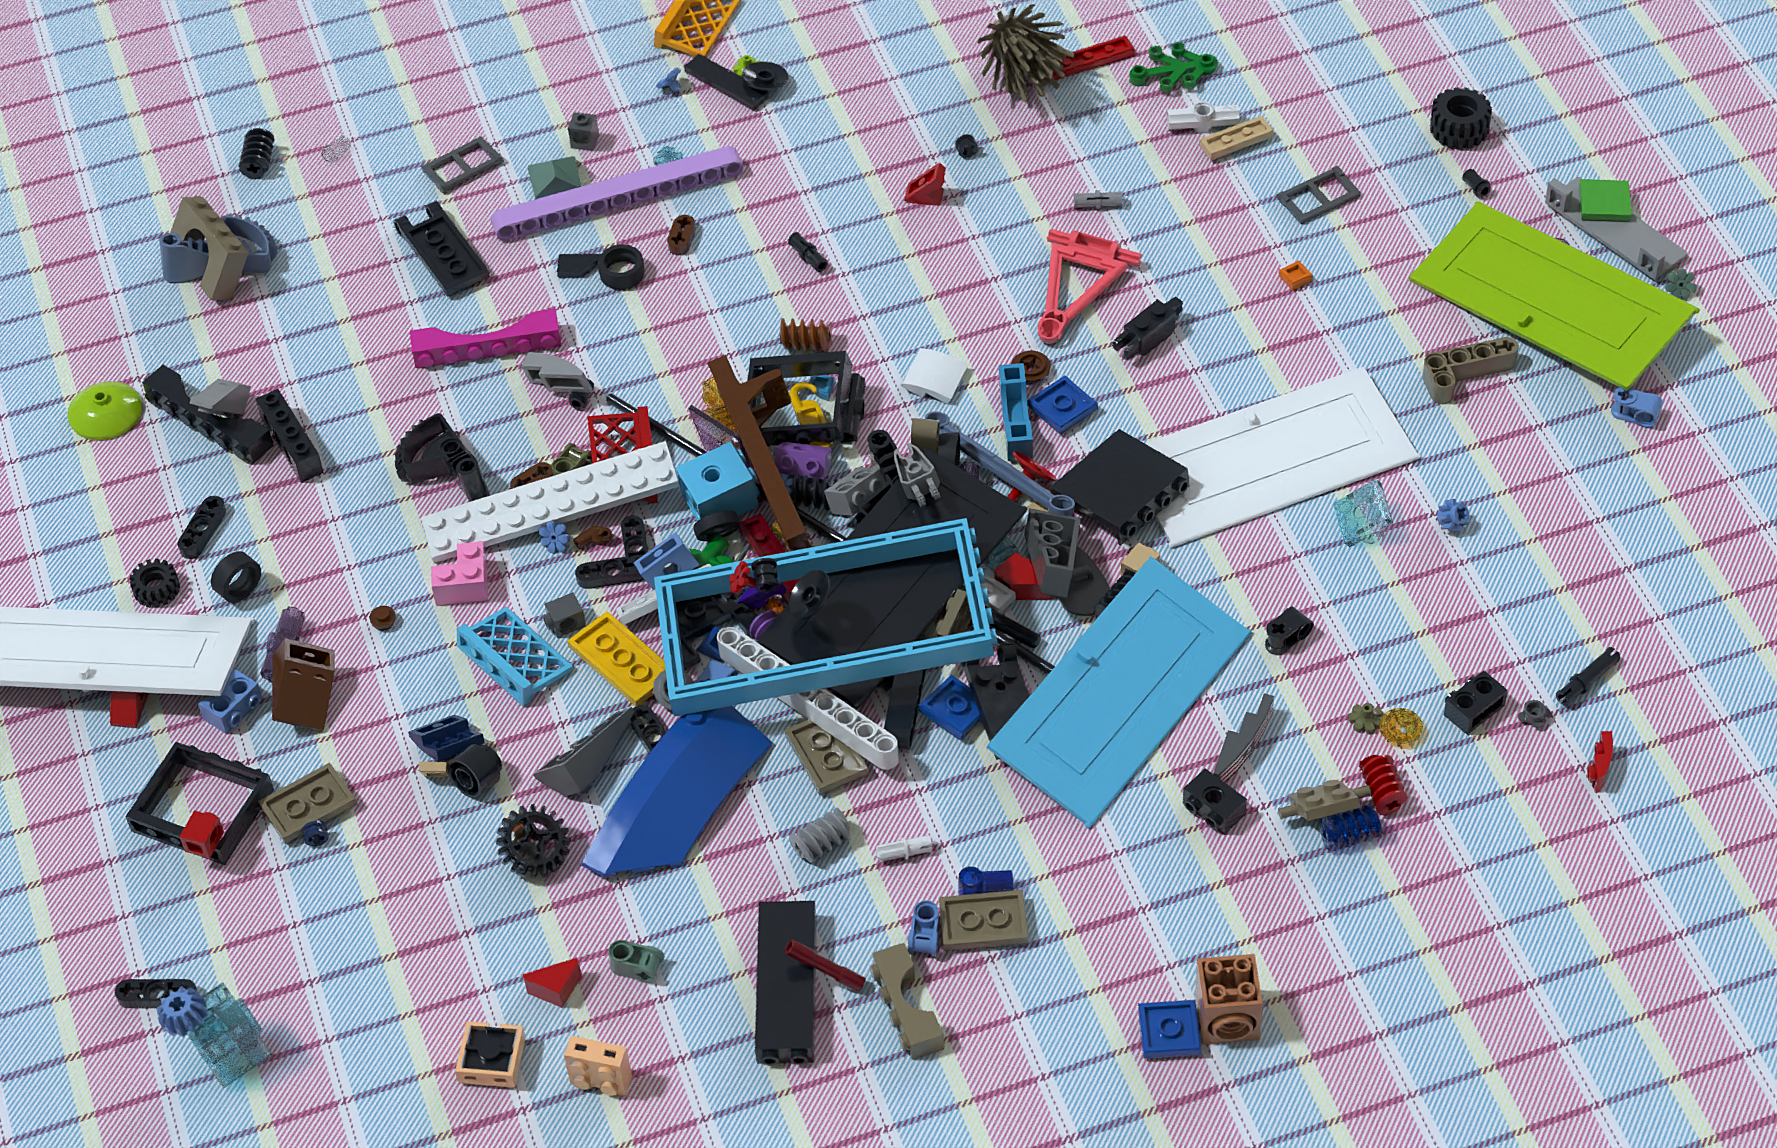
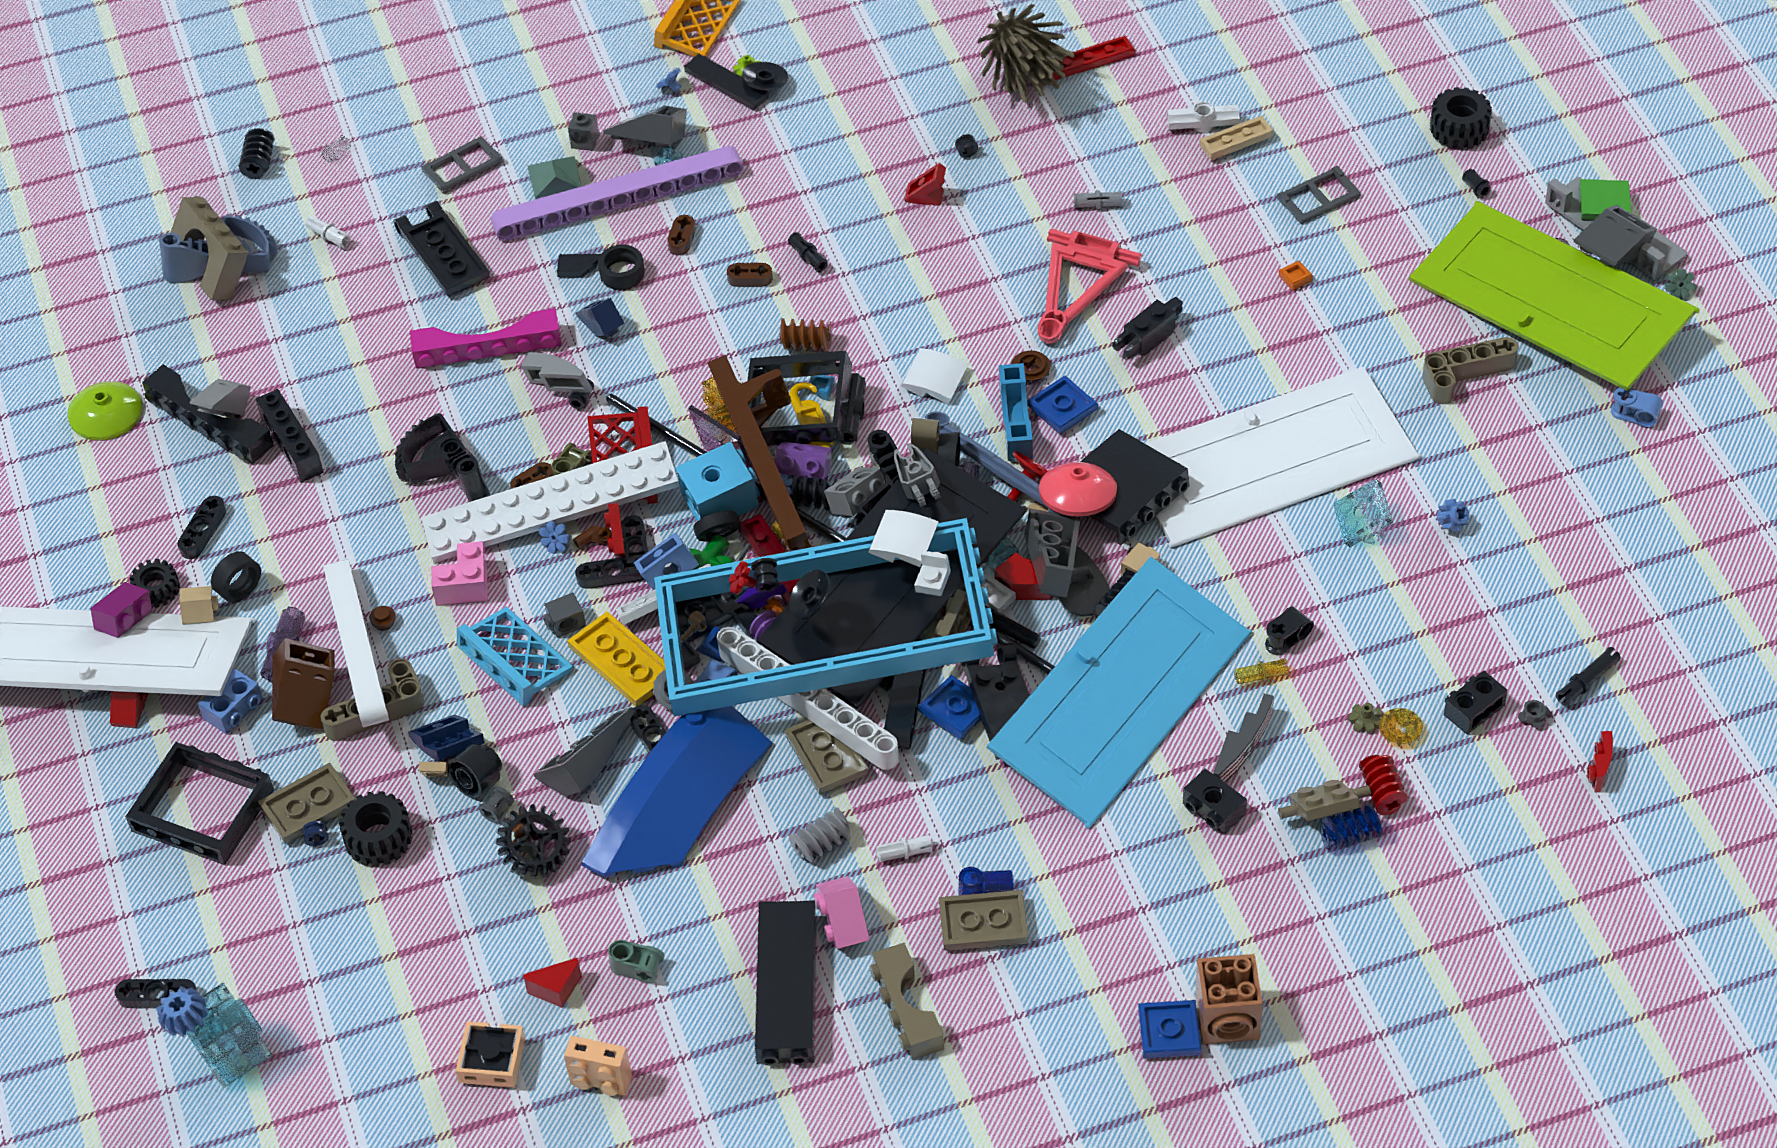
red brick [179,810,224,859] -> none
dark red piece [785,939,866,993] -> none
medium blue piece [908,900,940,957] -> none
green plant [1129,42,1218,93] -> none
none -> magenta brick [90,582,152,638]
none -> tan brick [179,586,219,624]
none -> white axle [305,216,350,248]
none -> dark tan beam [321,658,424,741]
none -> white beam [323,559,389,728]
none -> black tyre [339,791,413,867]
none -> dark grey bush [478,786,514,823]
none -> dark blue slope [575,297,625,338]
none -> dark grey slope [603,105,687,147]
none -> red plate [604,503,625,558]
none -> dark brown hand [678,611,707,644]
none -> reddish brown beam [726,263,773,287]
none -> bright pink brick [813,876,870,949]
none -> white slope [868,510,938,567]
none -> white bracket [914,551,951,596]
none -> coral dish [1039,462,1117,516]
none -> clear yellow axle [1234,658,1289,684]
none -> dark grey slope [1573,205,1657,267]

